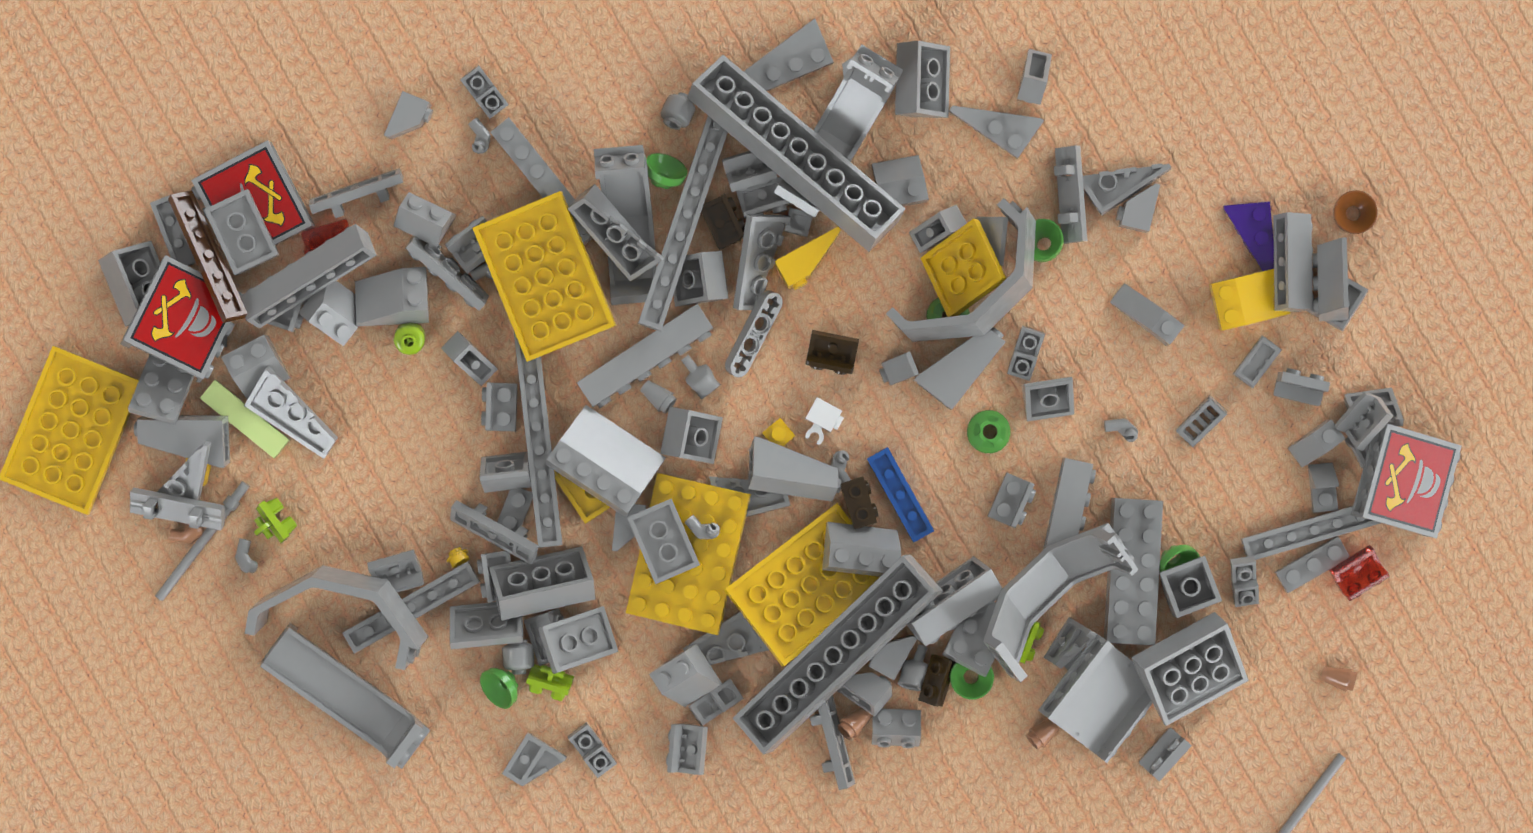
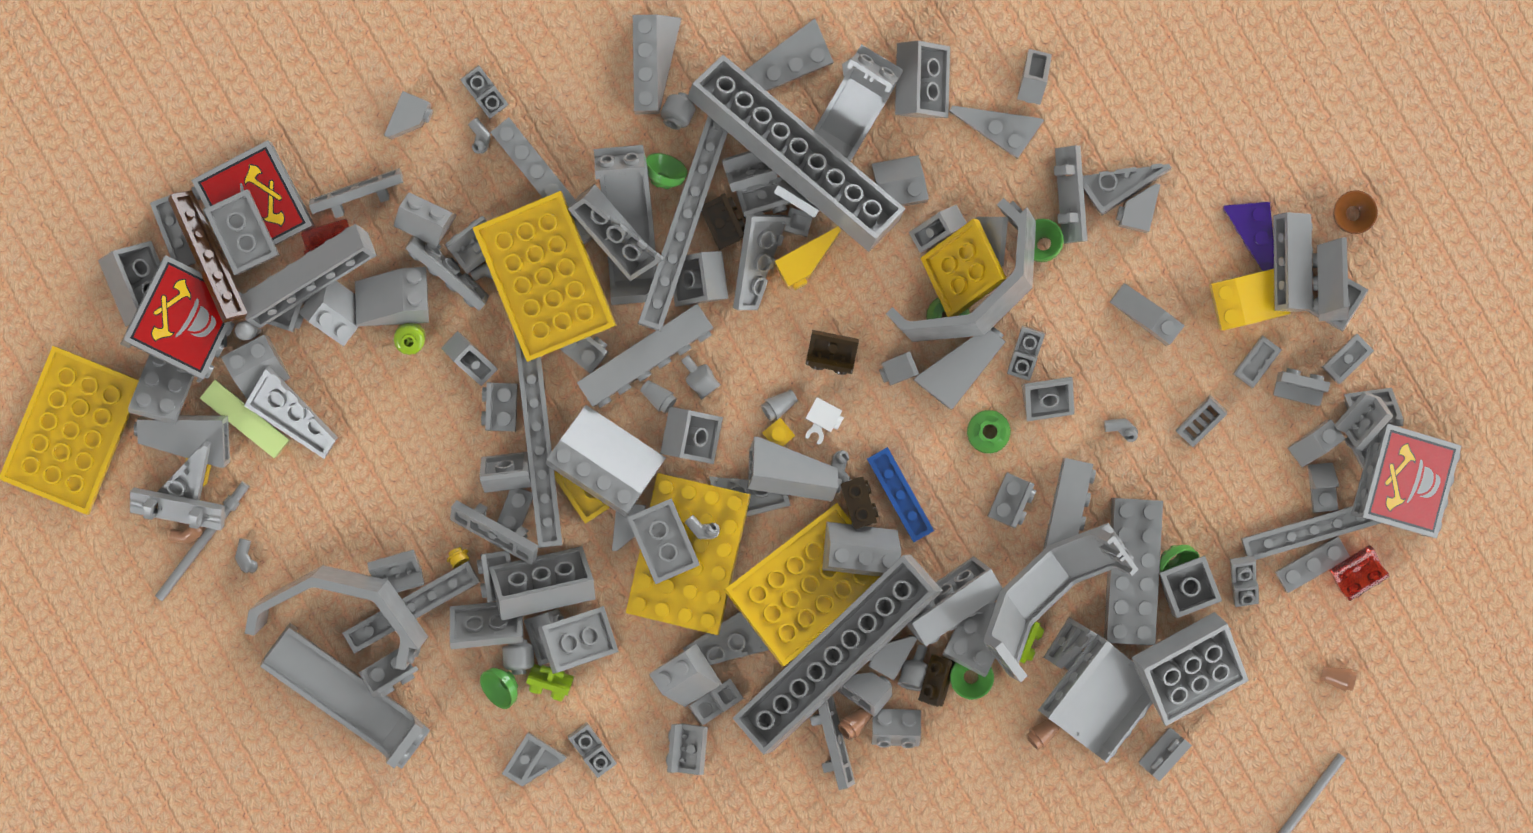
lime hips [254,498,297,543] -> none
light grey beam [725,290,783,377] -> none
none -> light grey pin [235,321,261,340]
none -> light grey bracket [359,648,419,697]
none -> light grey bracket [560,336,609,374]
none -> light grey wedge [633,15,682,114]
none -> light grey cone [761,389,798,421]
none -> light grey plate [1322,334,1374,384]

